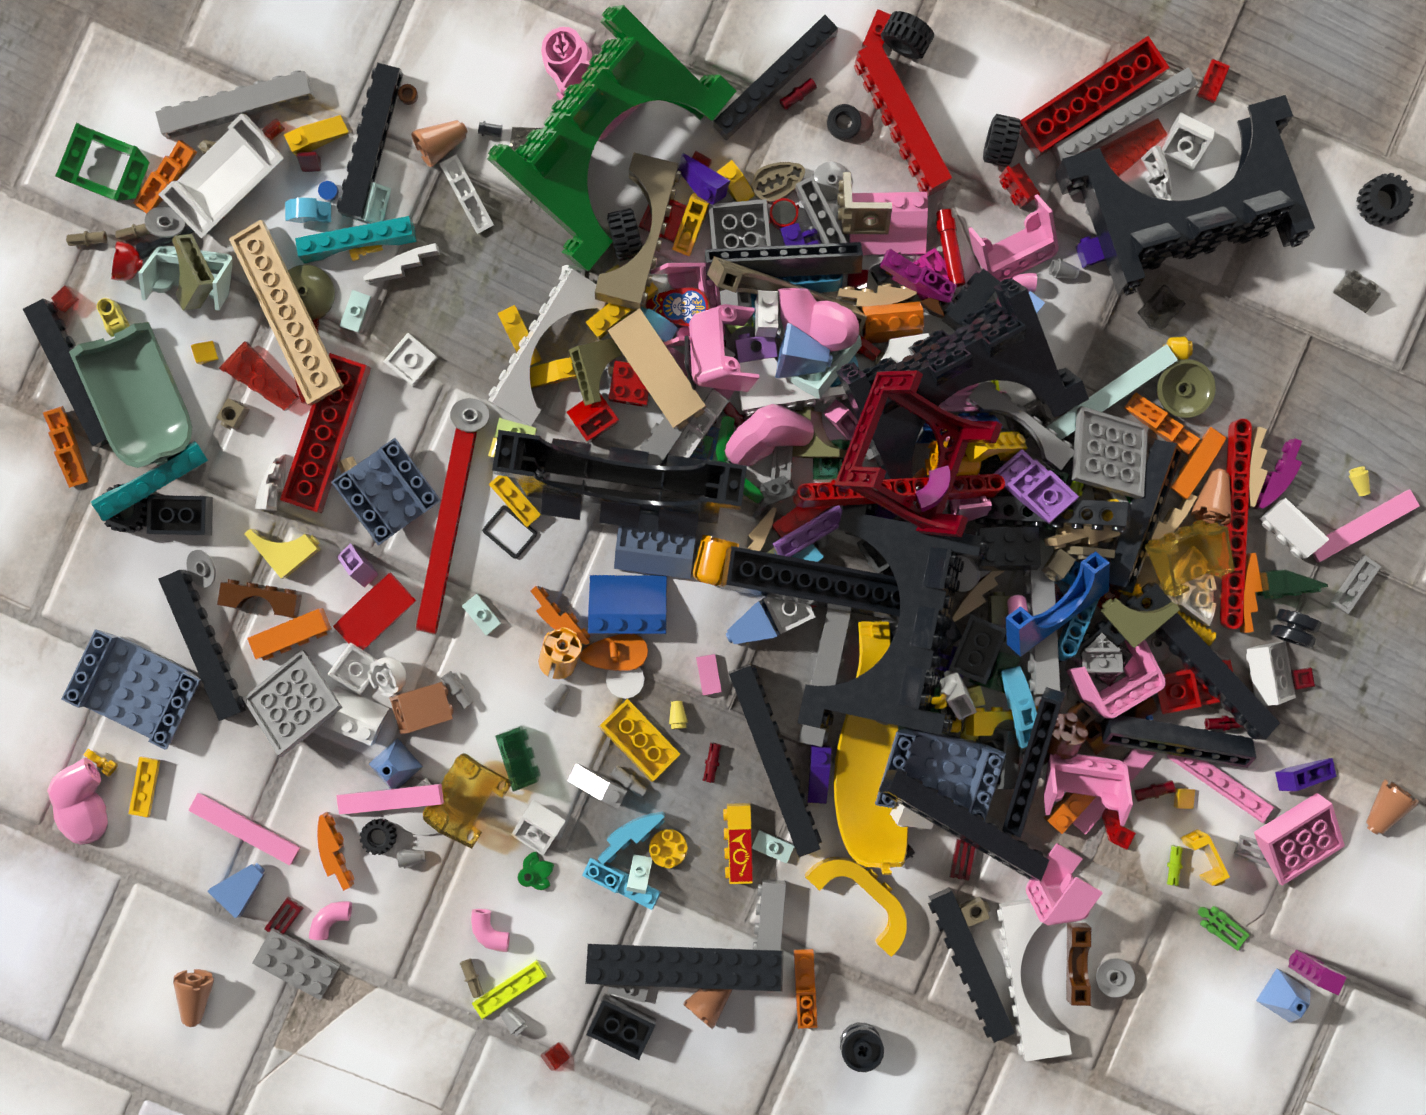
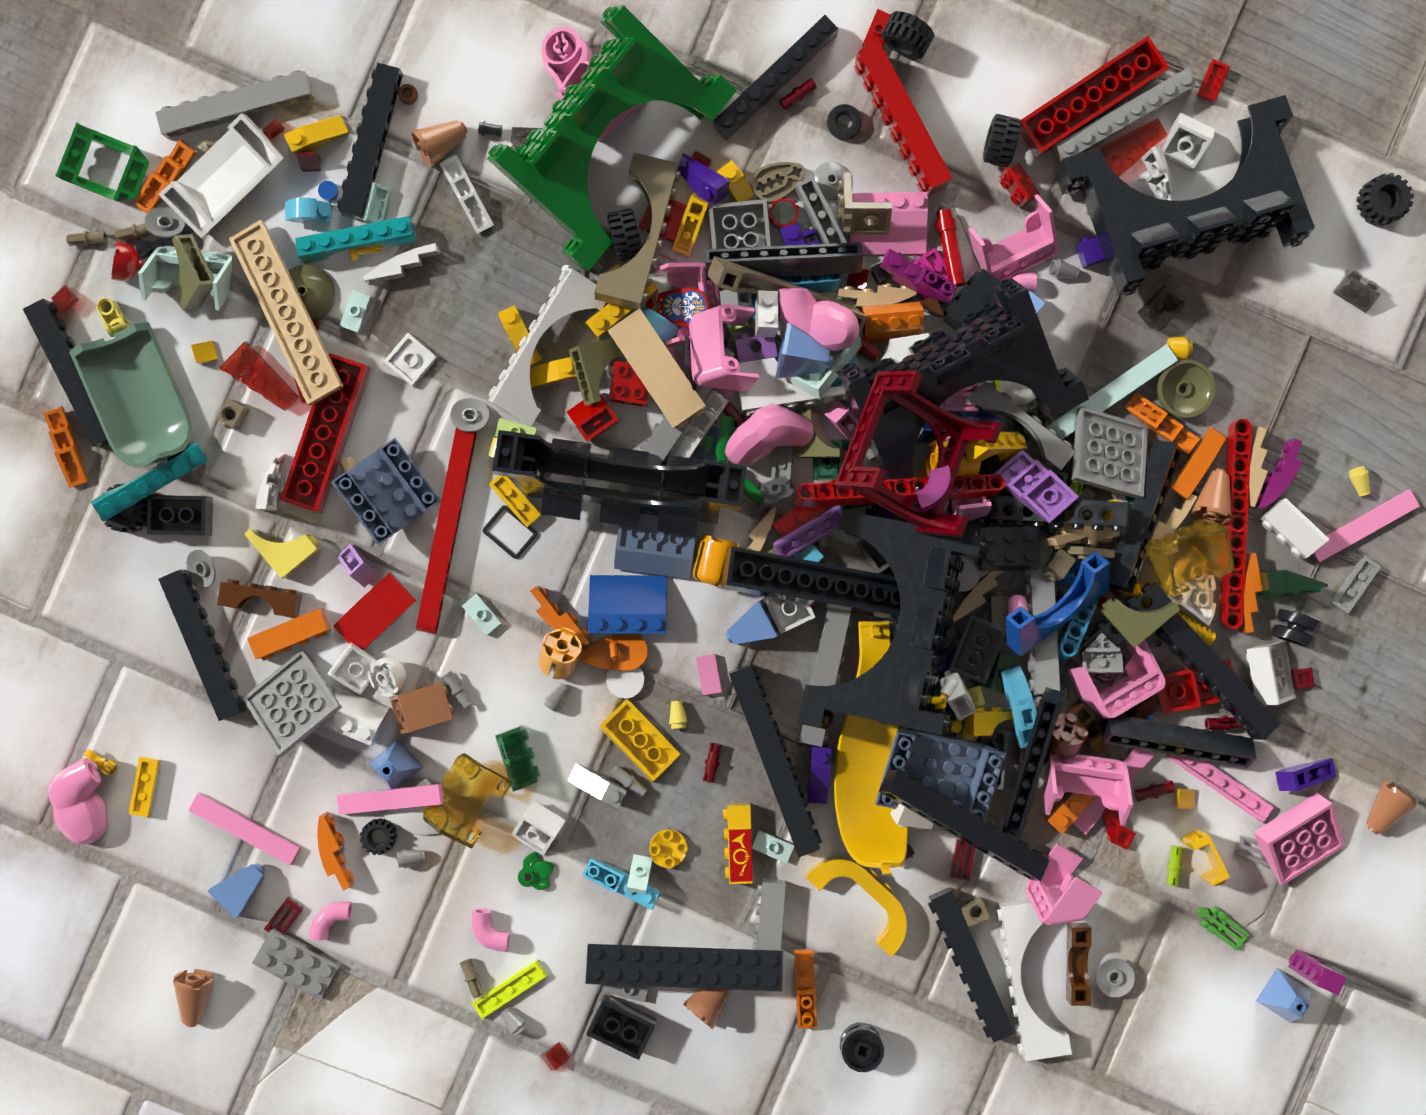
sand blue slope [61,629,201,750] -> none
medium azure slope [598,812,665,865] -> none

